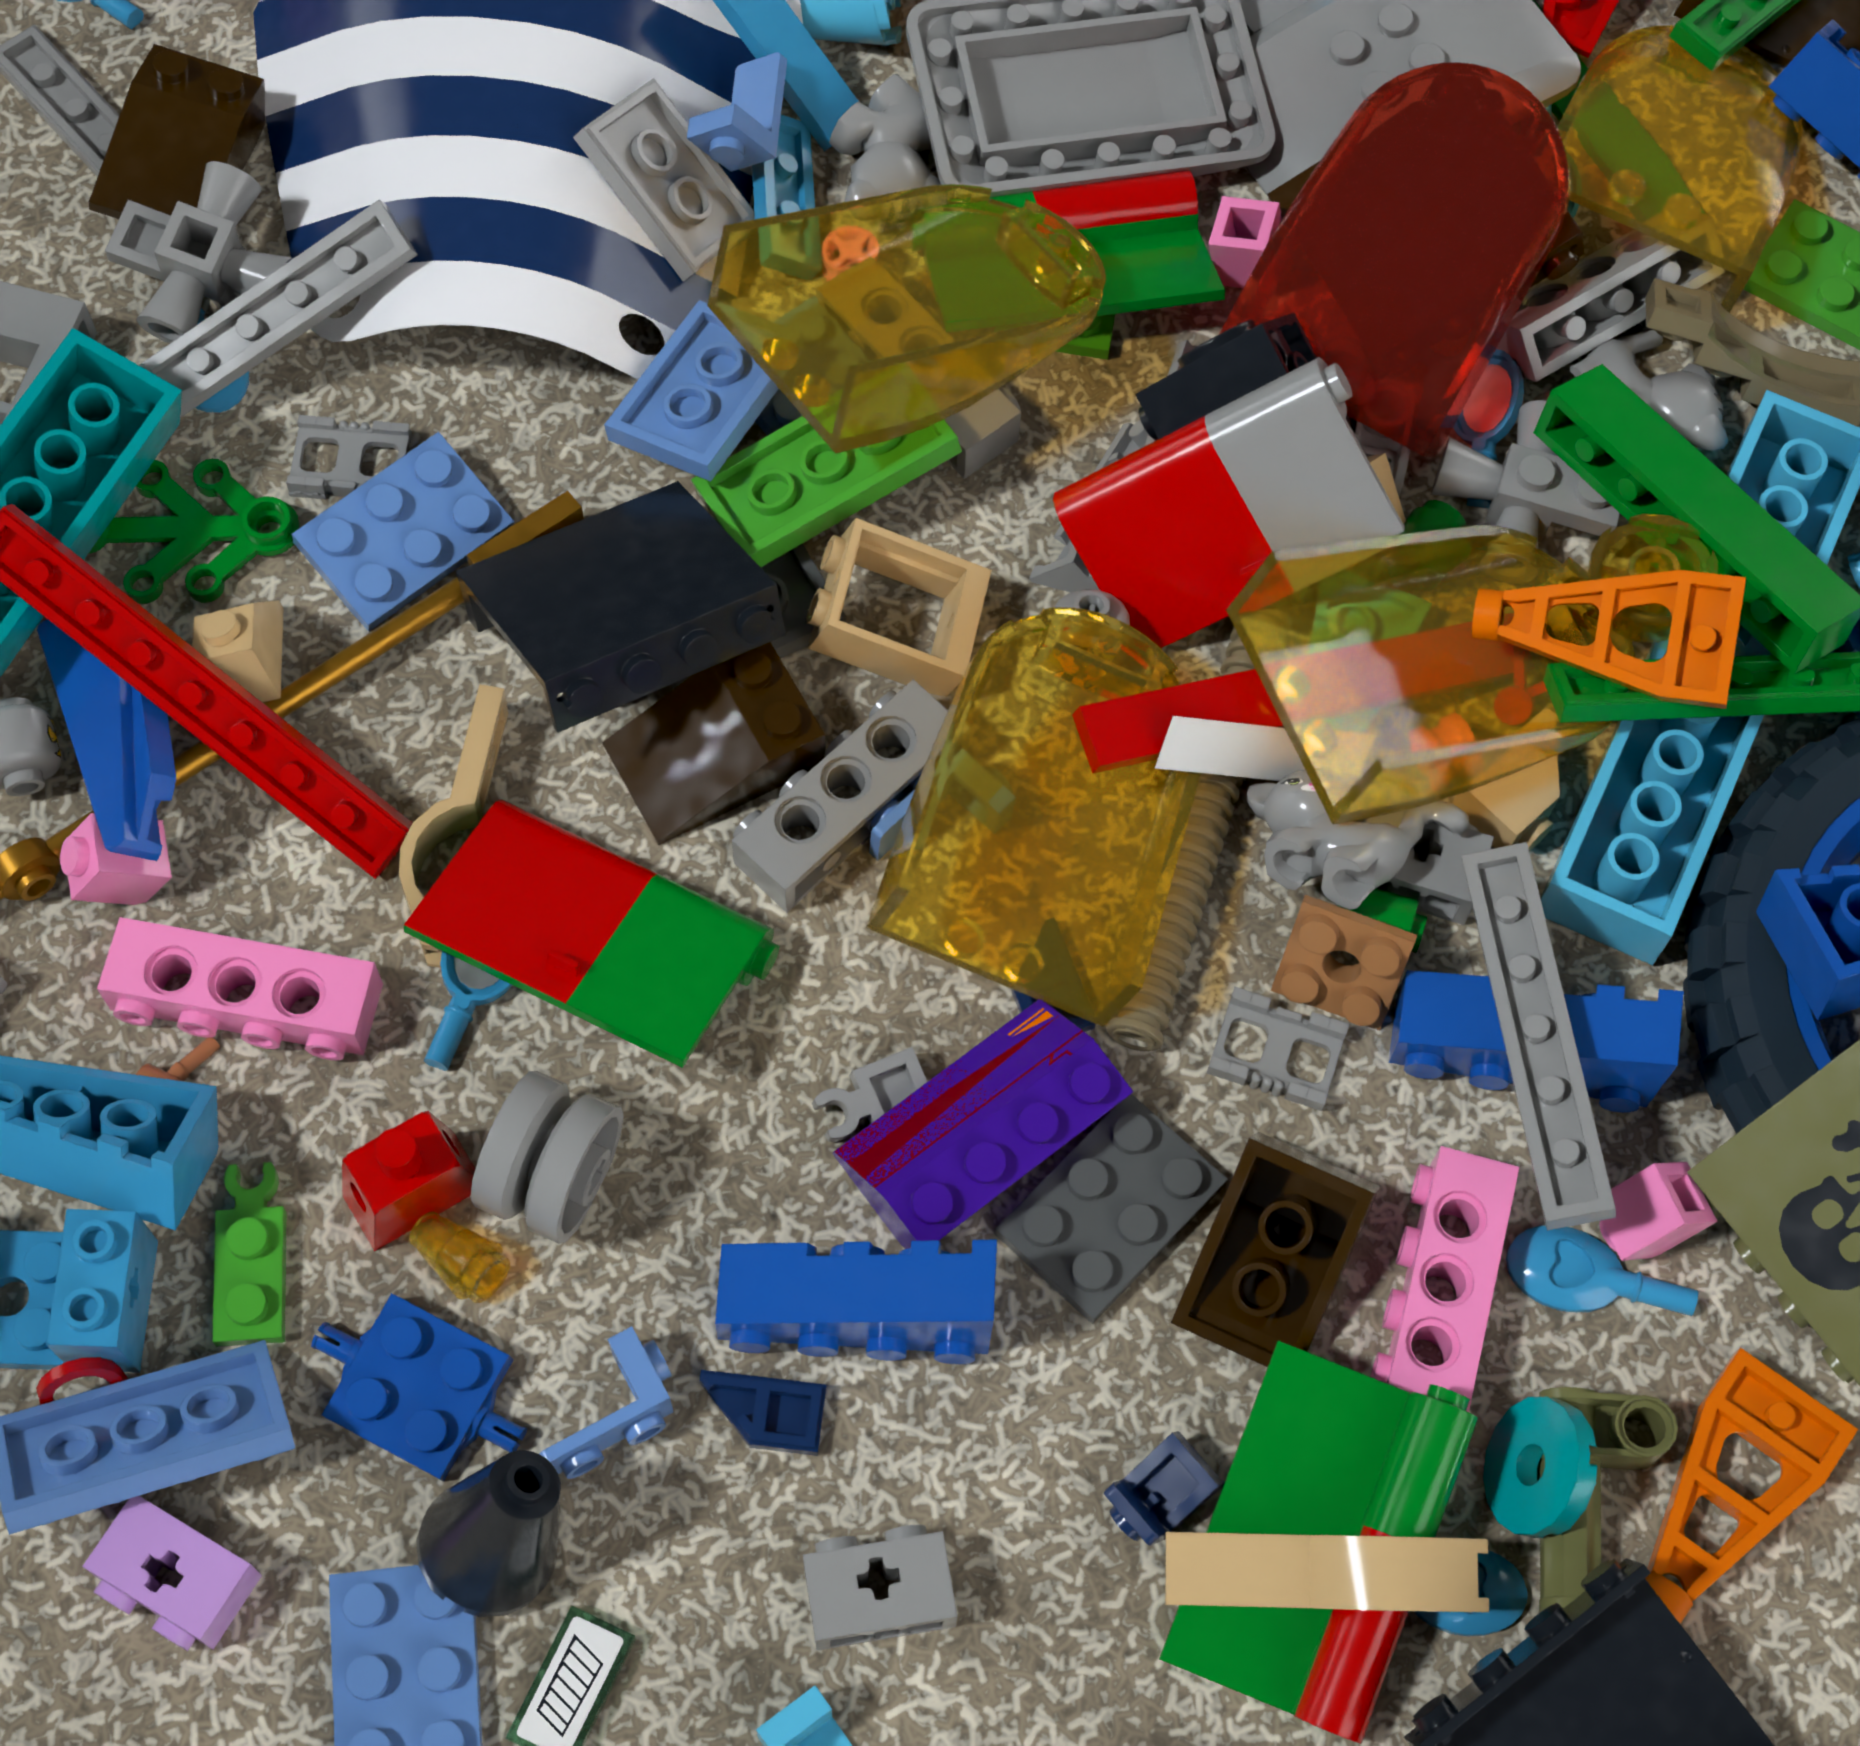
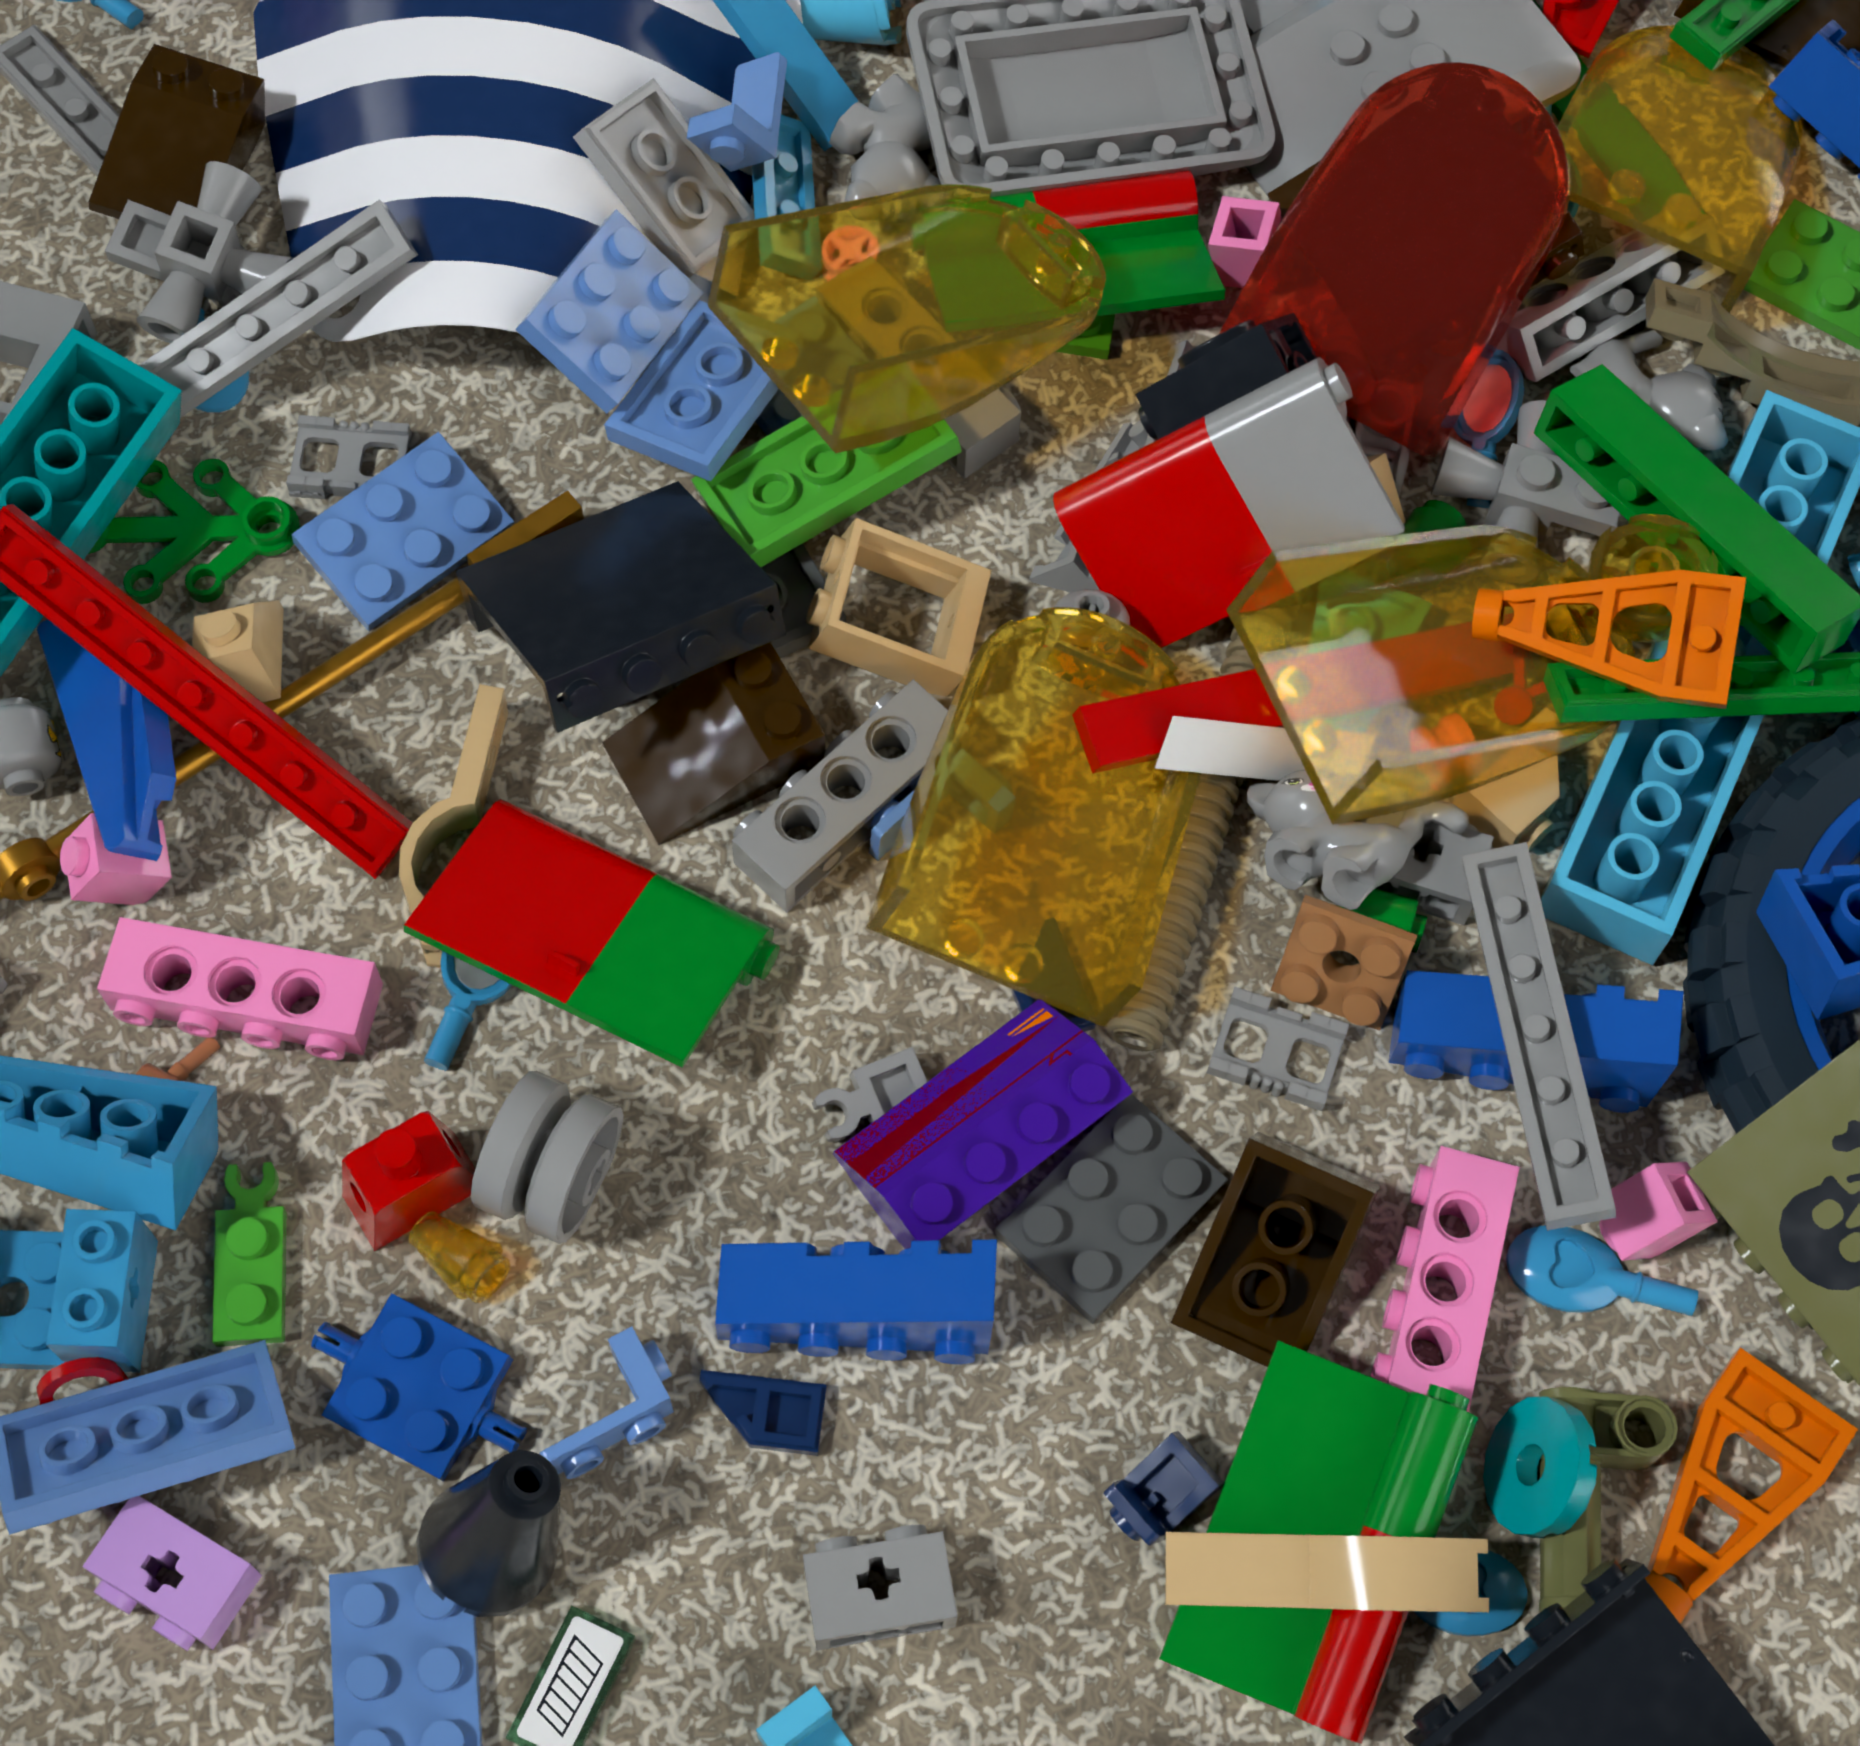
none -> medium blue plate [515,209,704,414]

